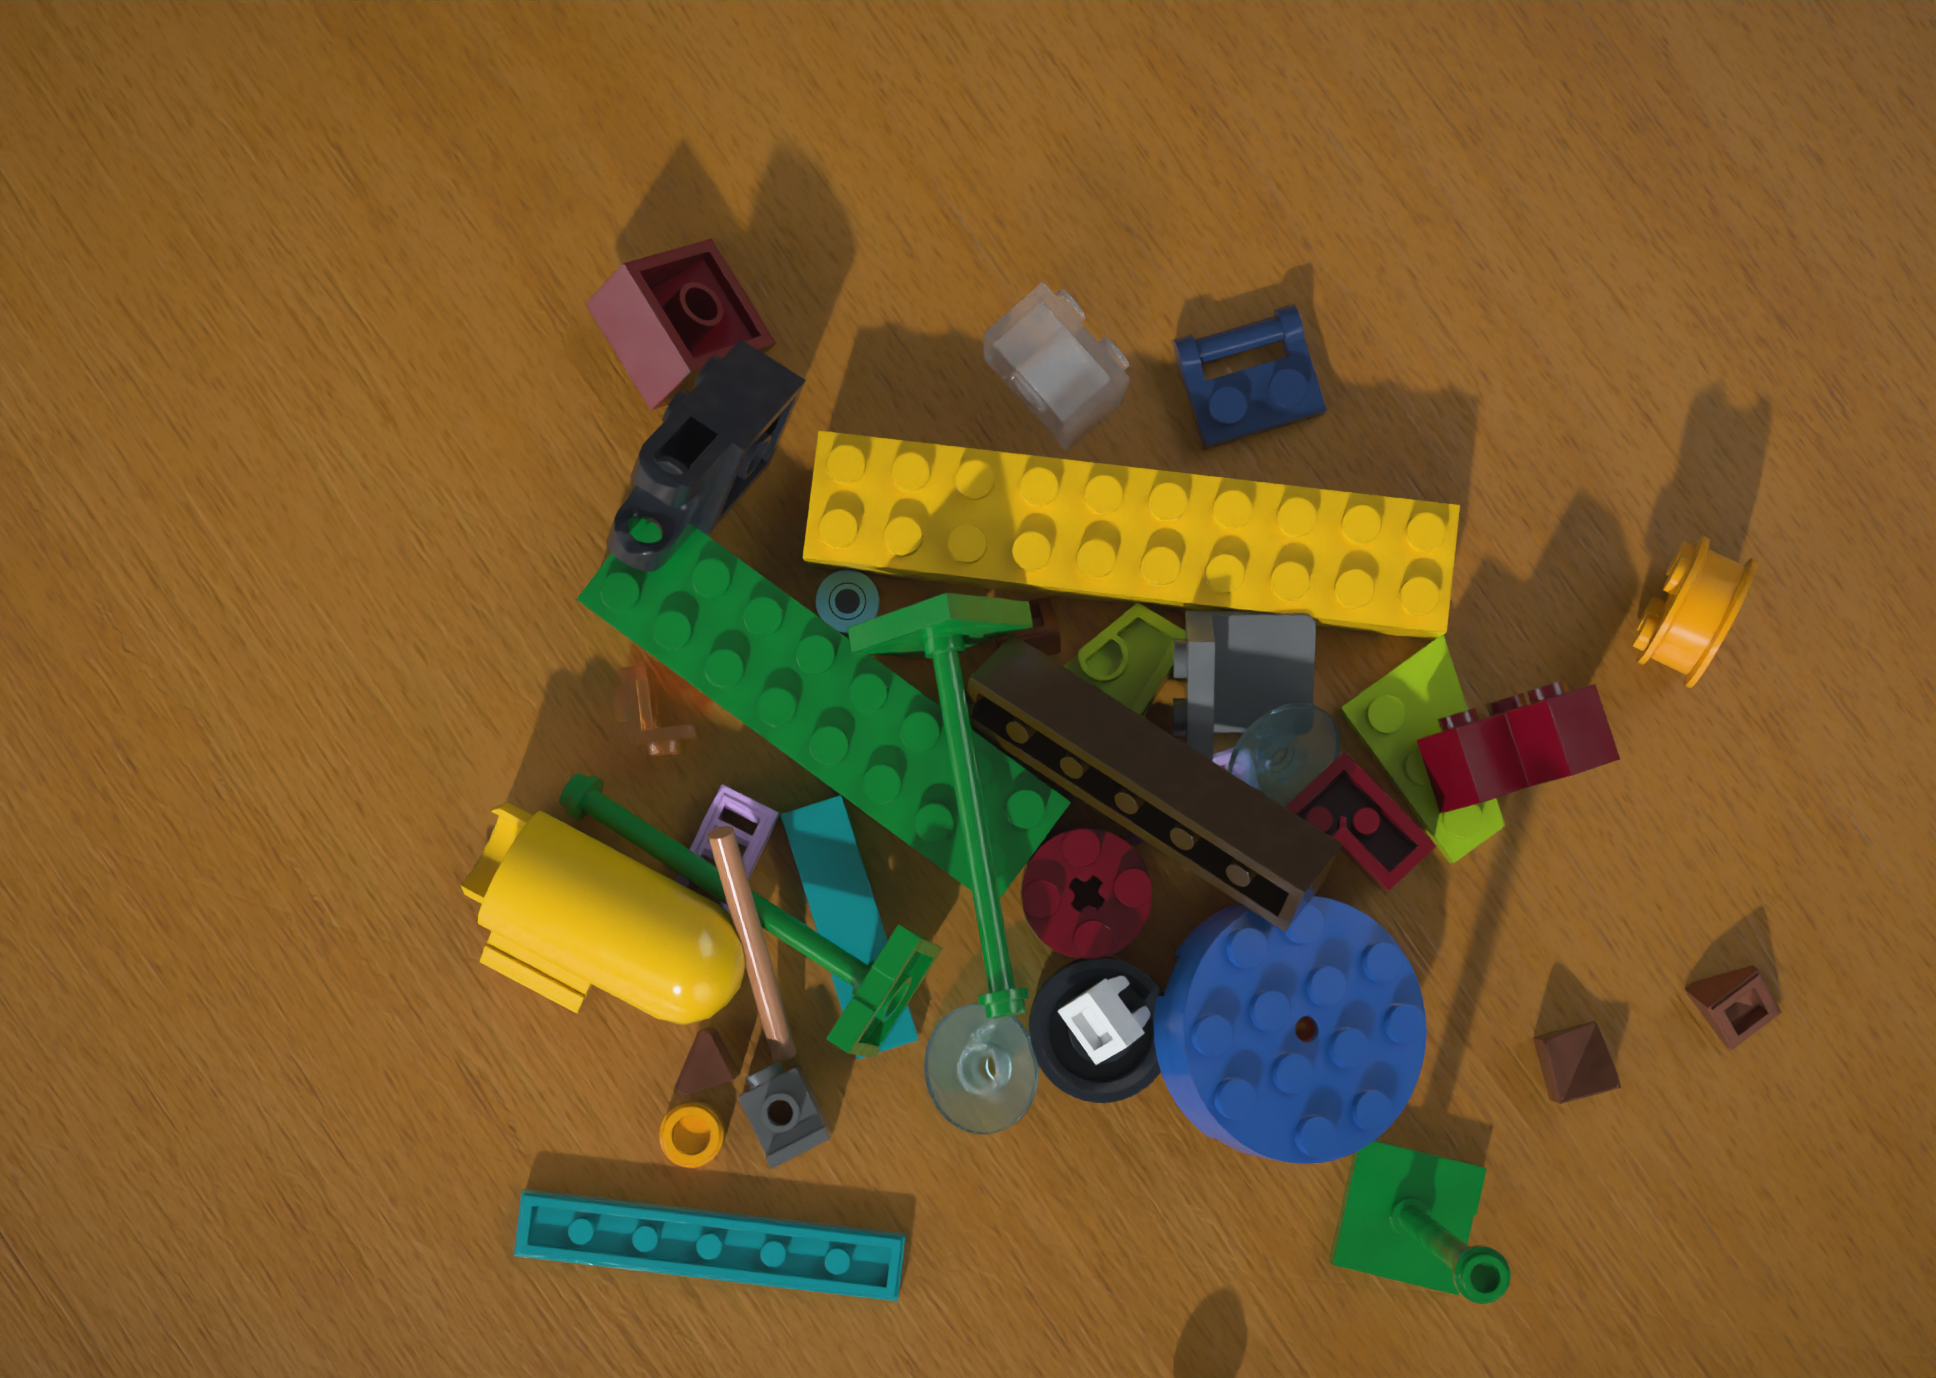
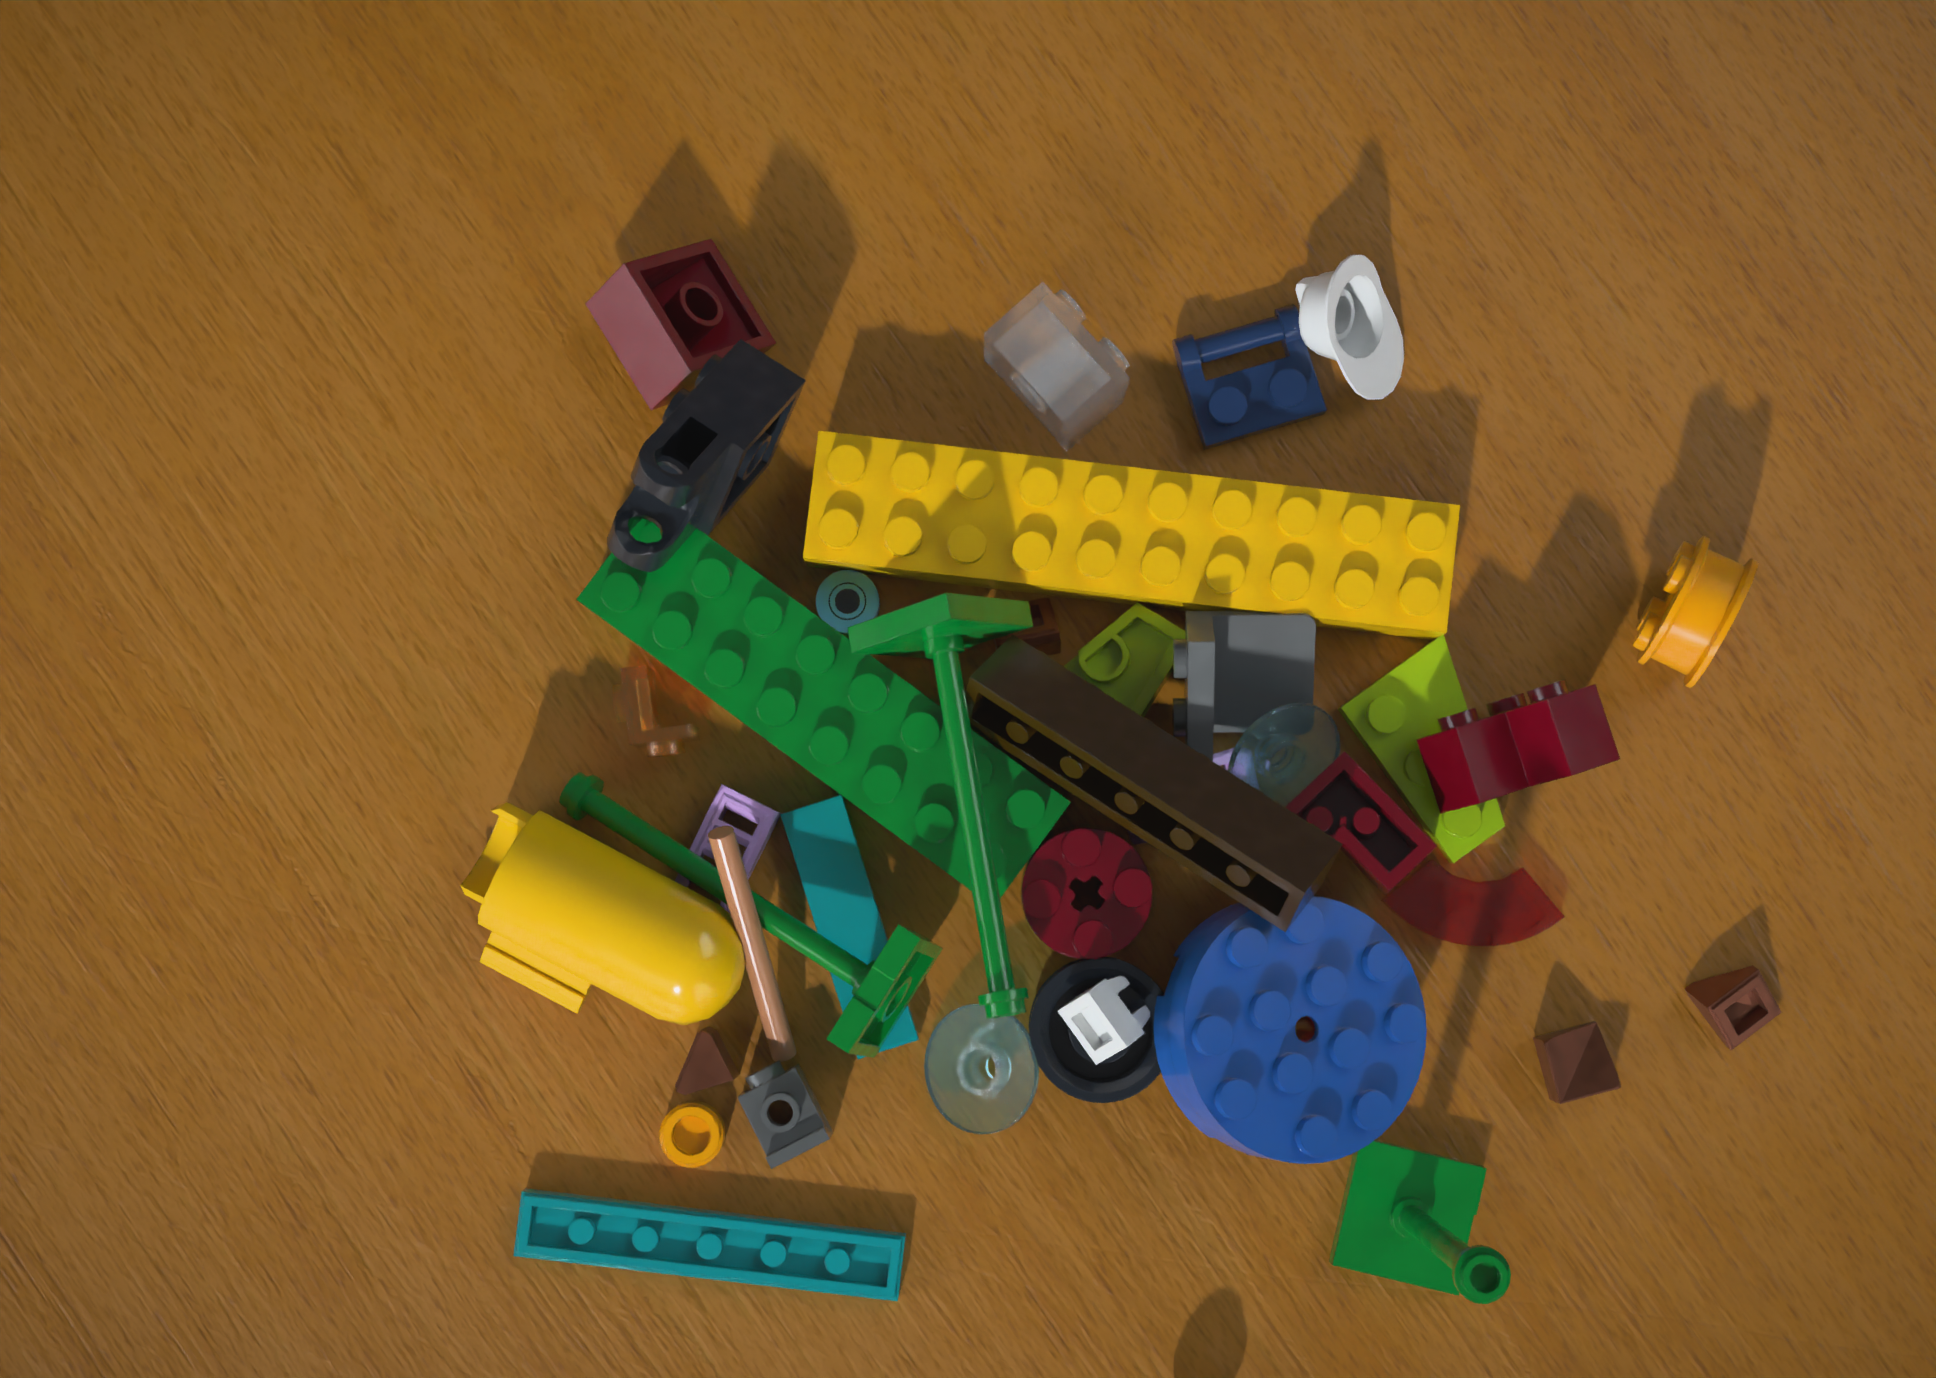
none -> white piece [1295,255,1404,400]
none -> clear red tile [1381,859,1565,946]

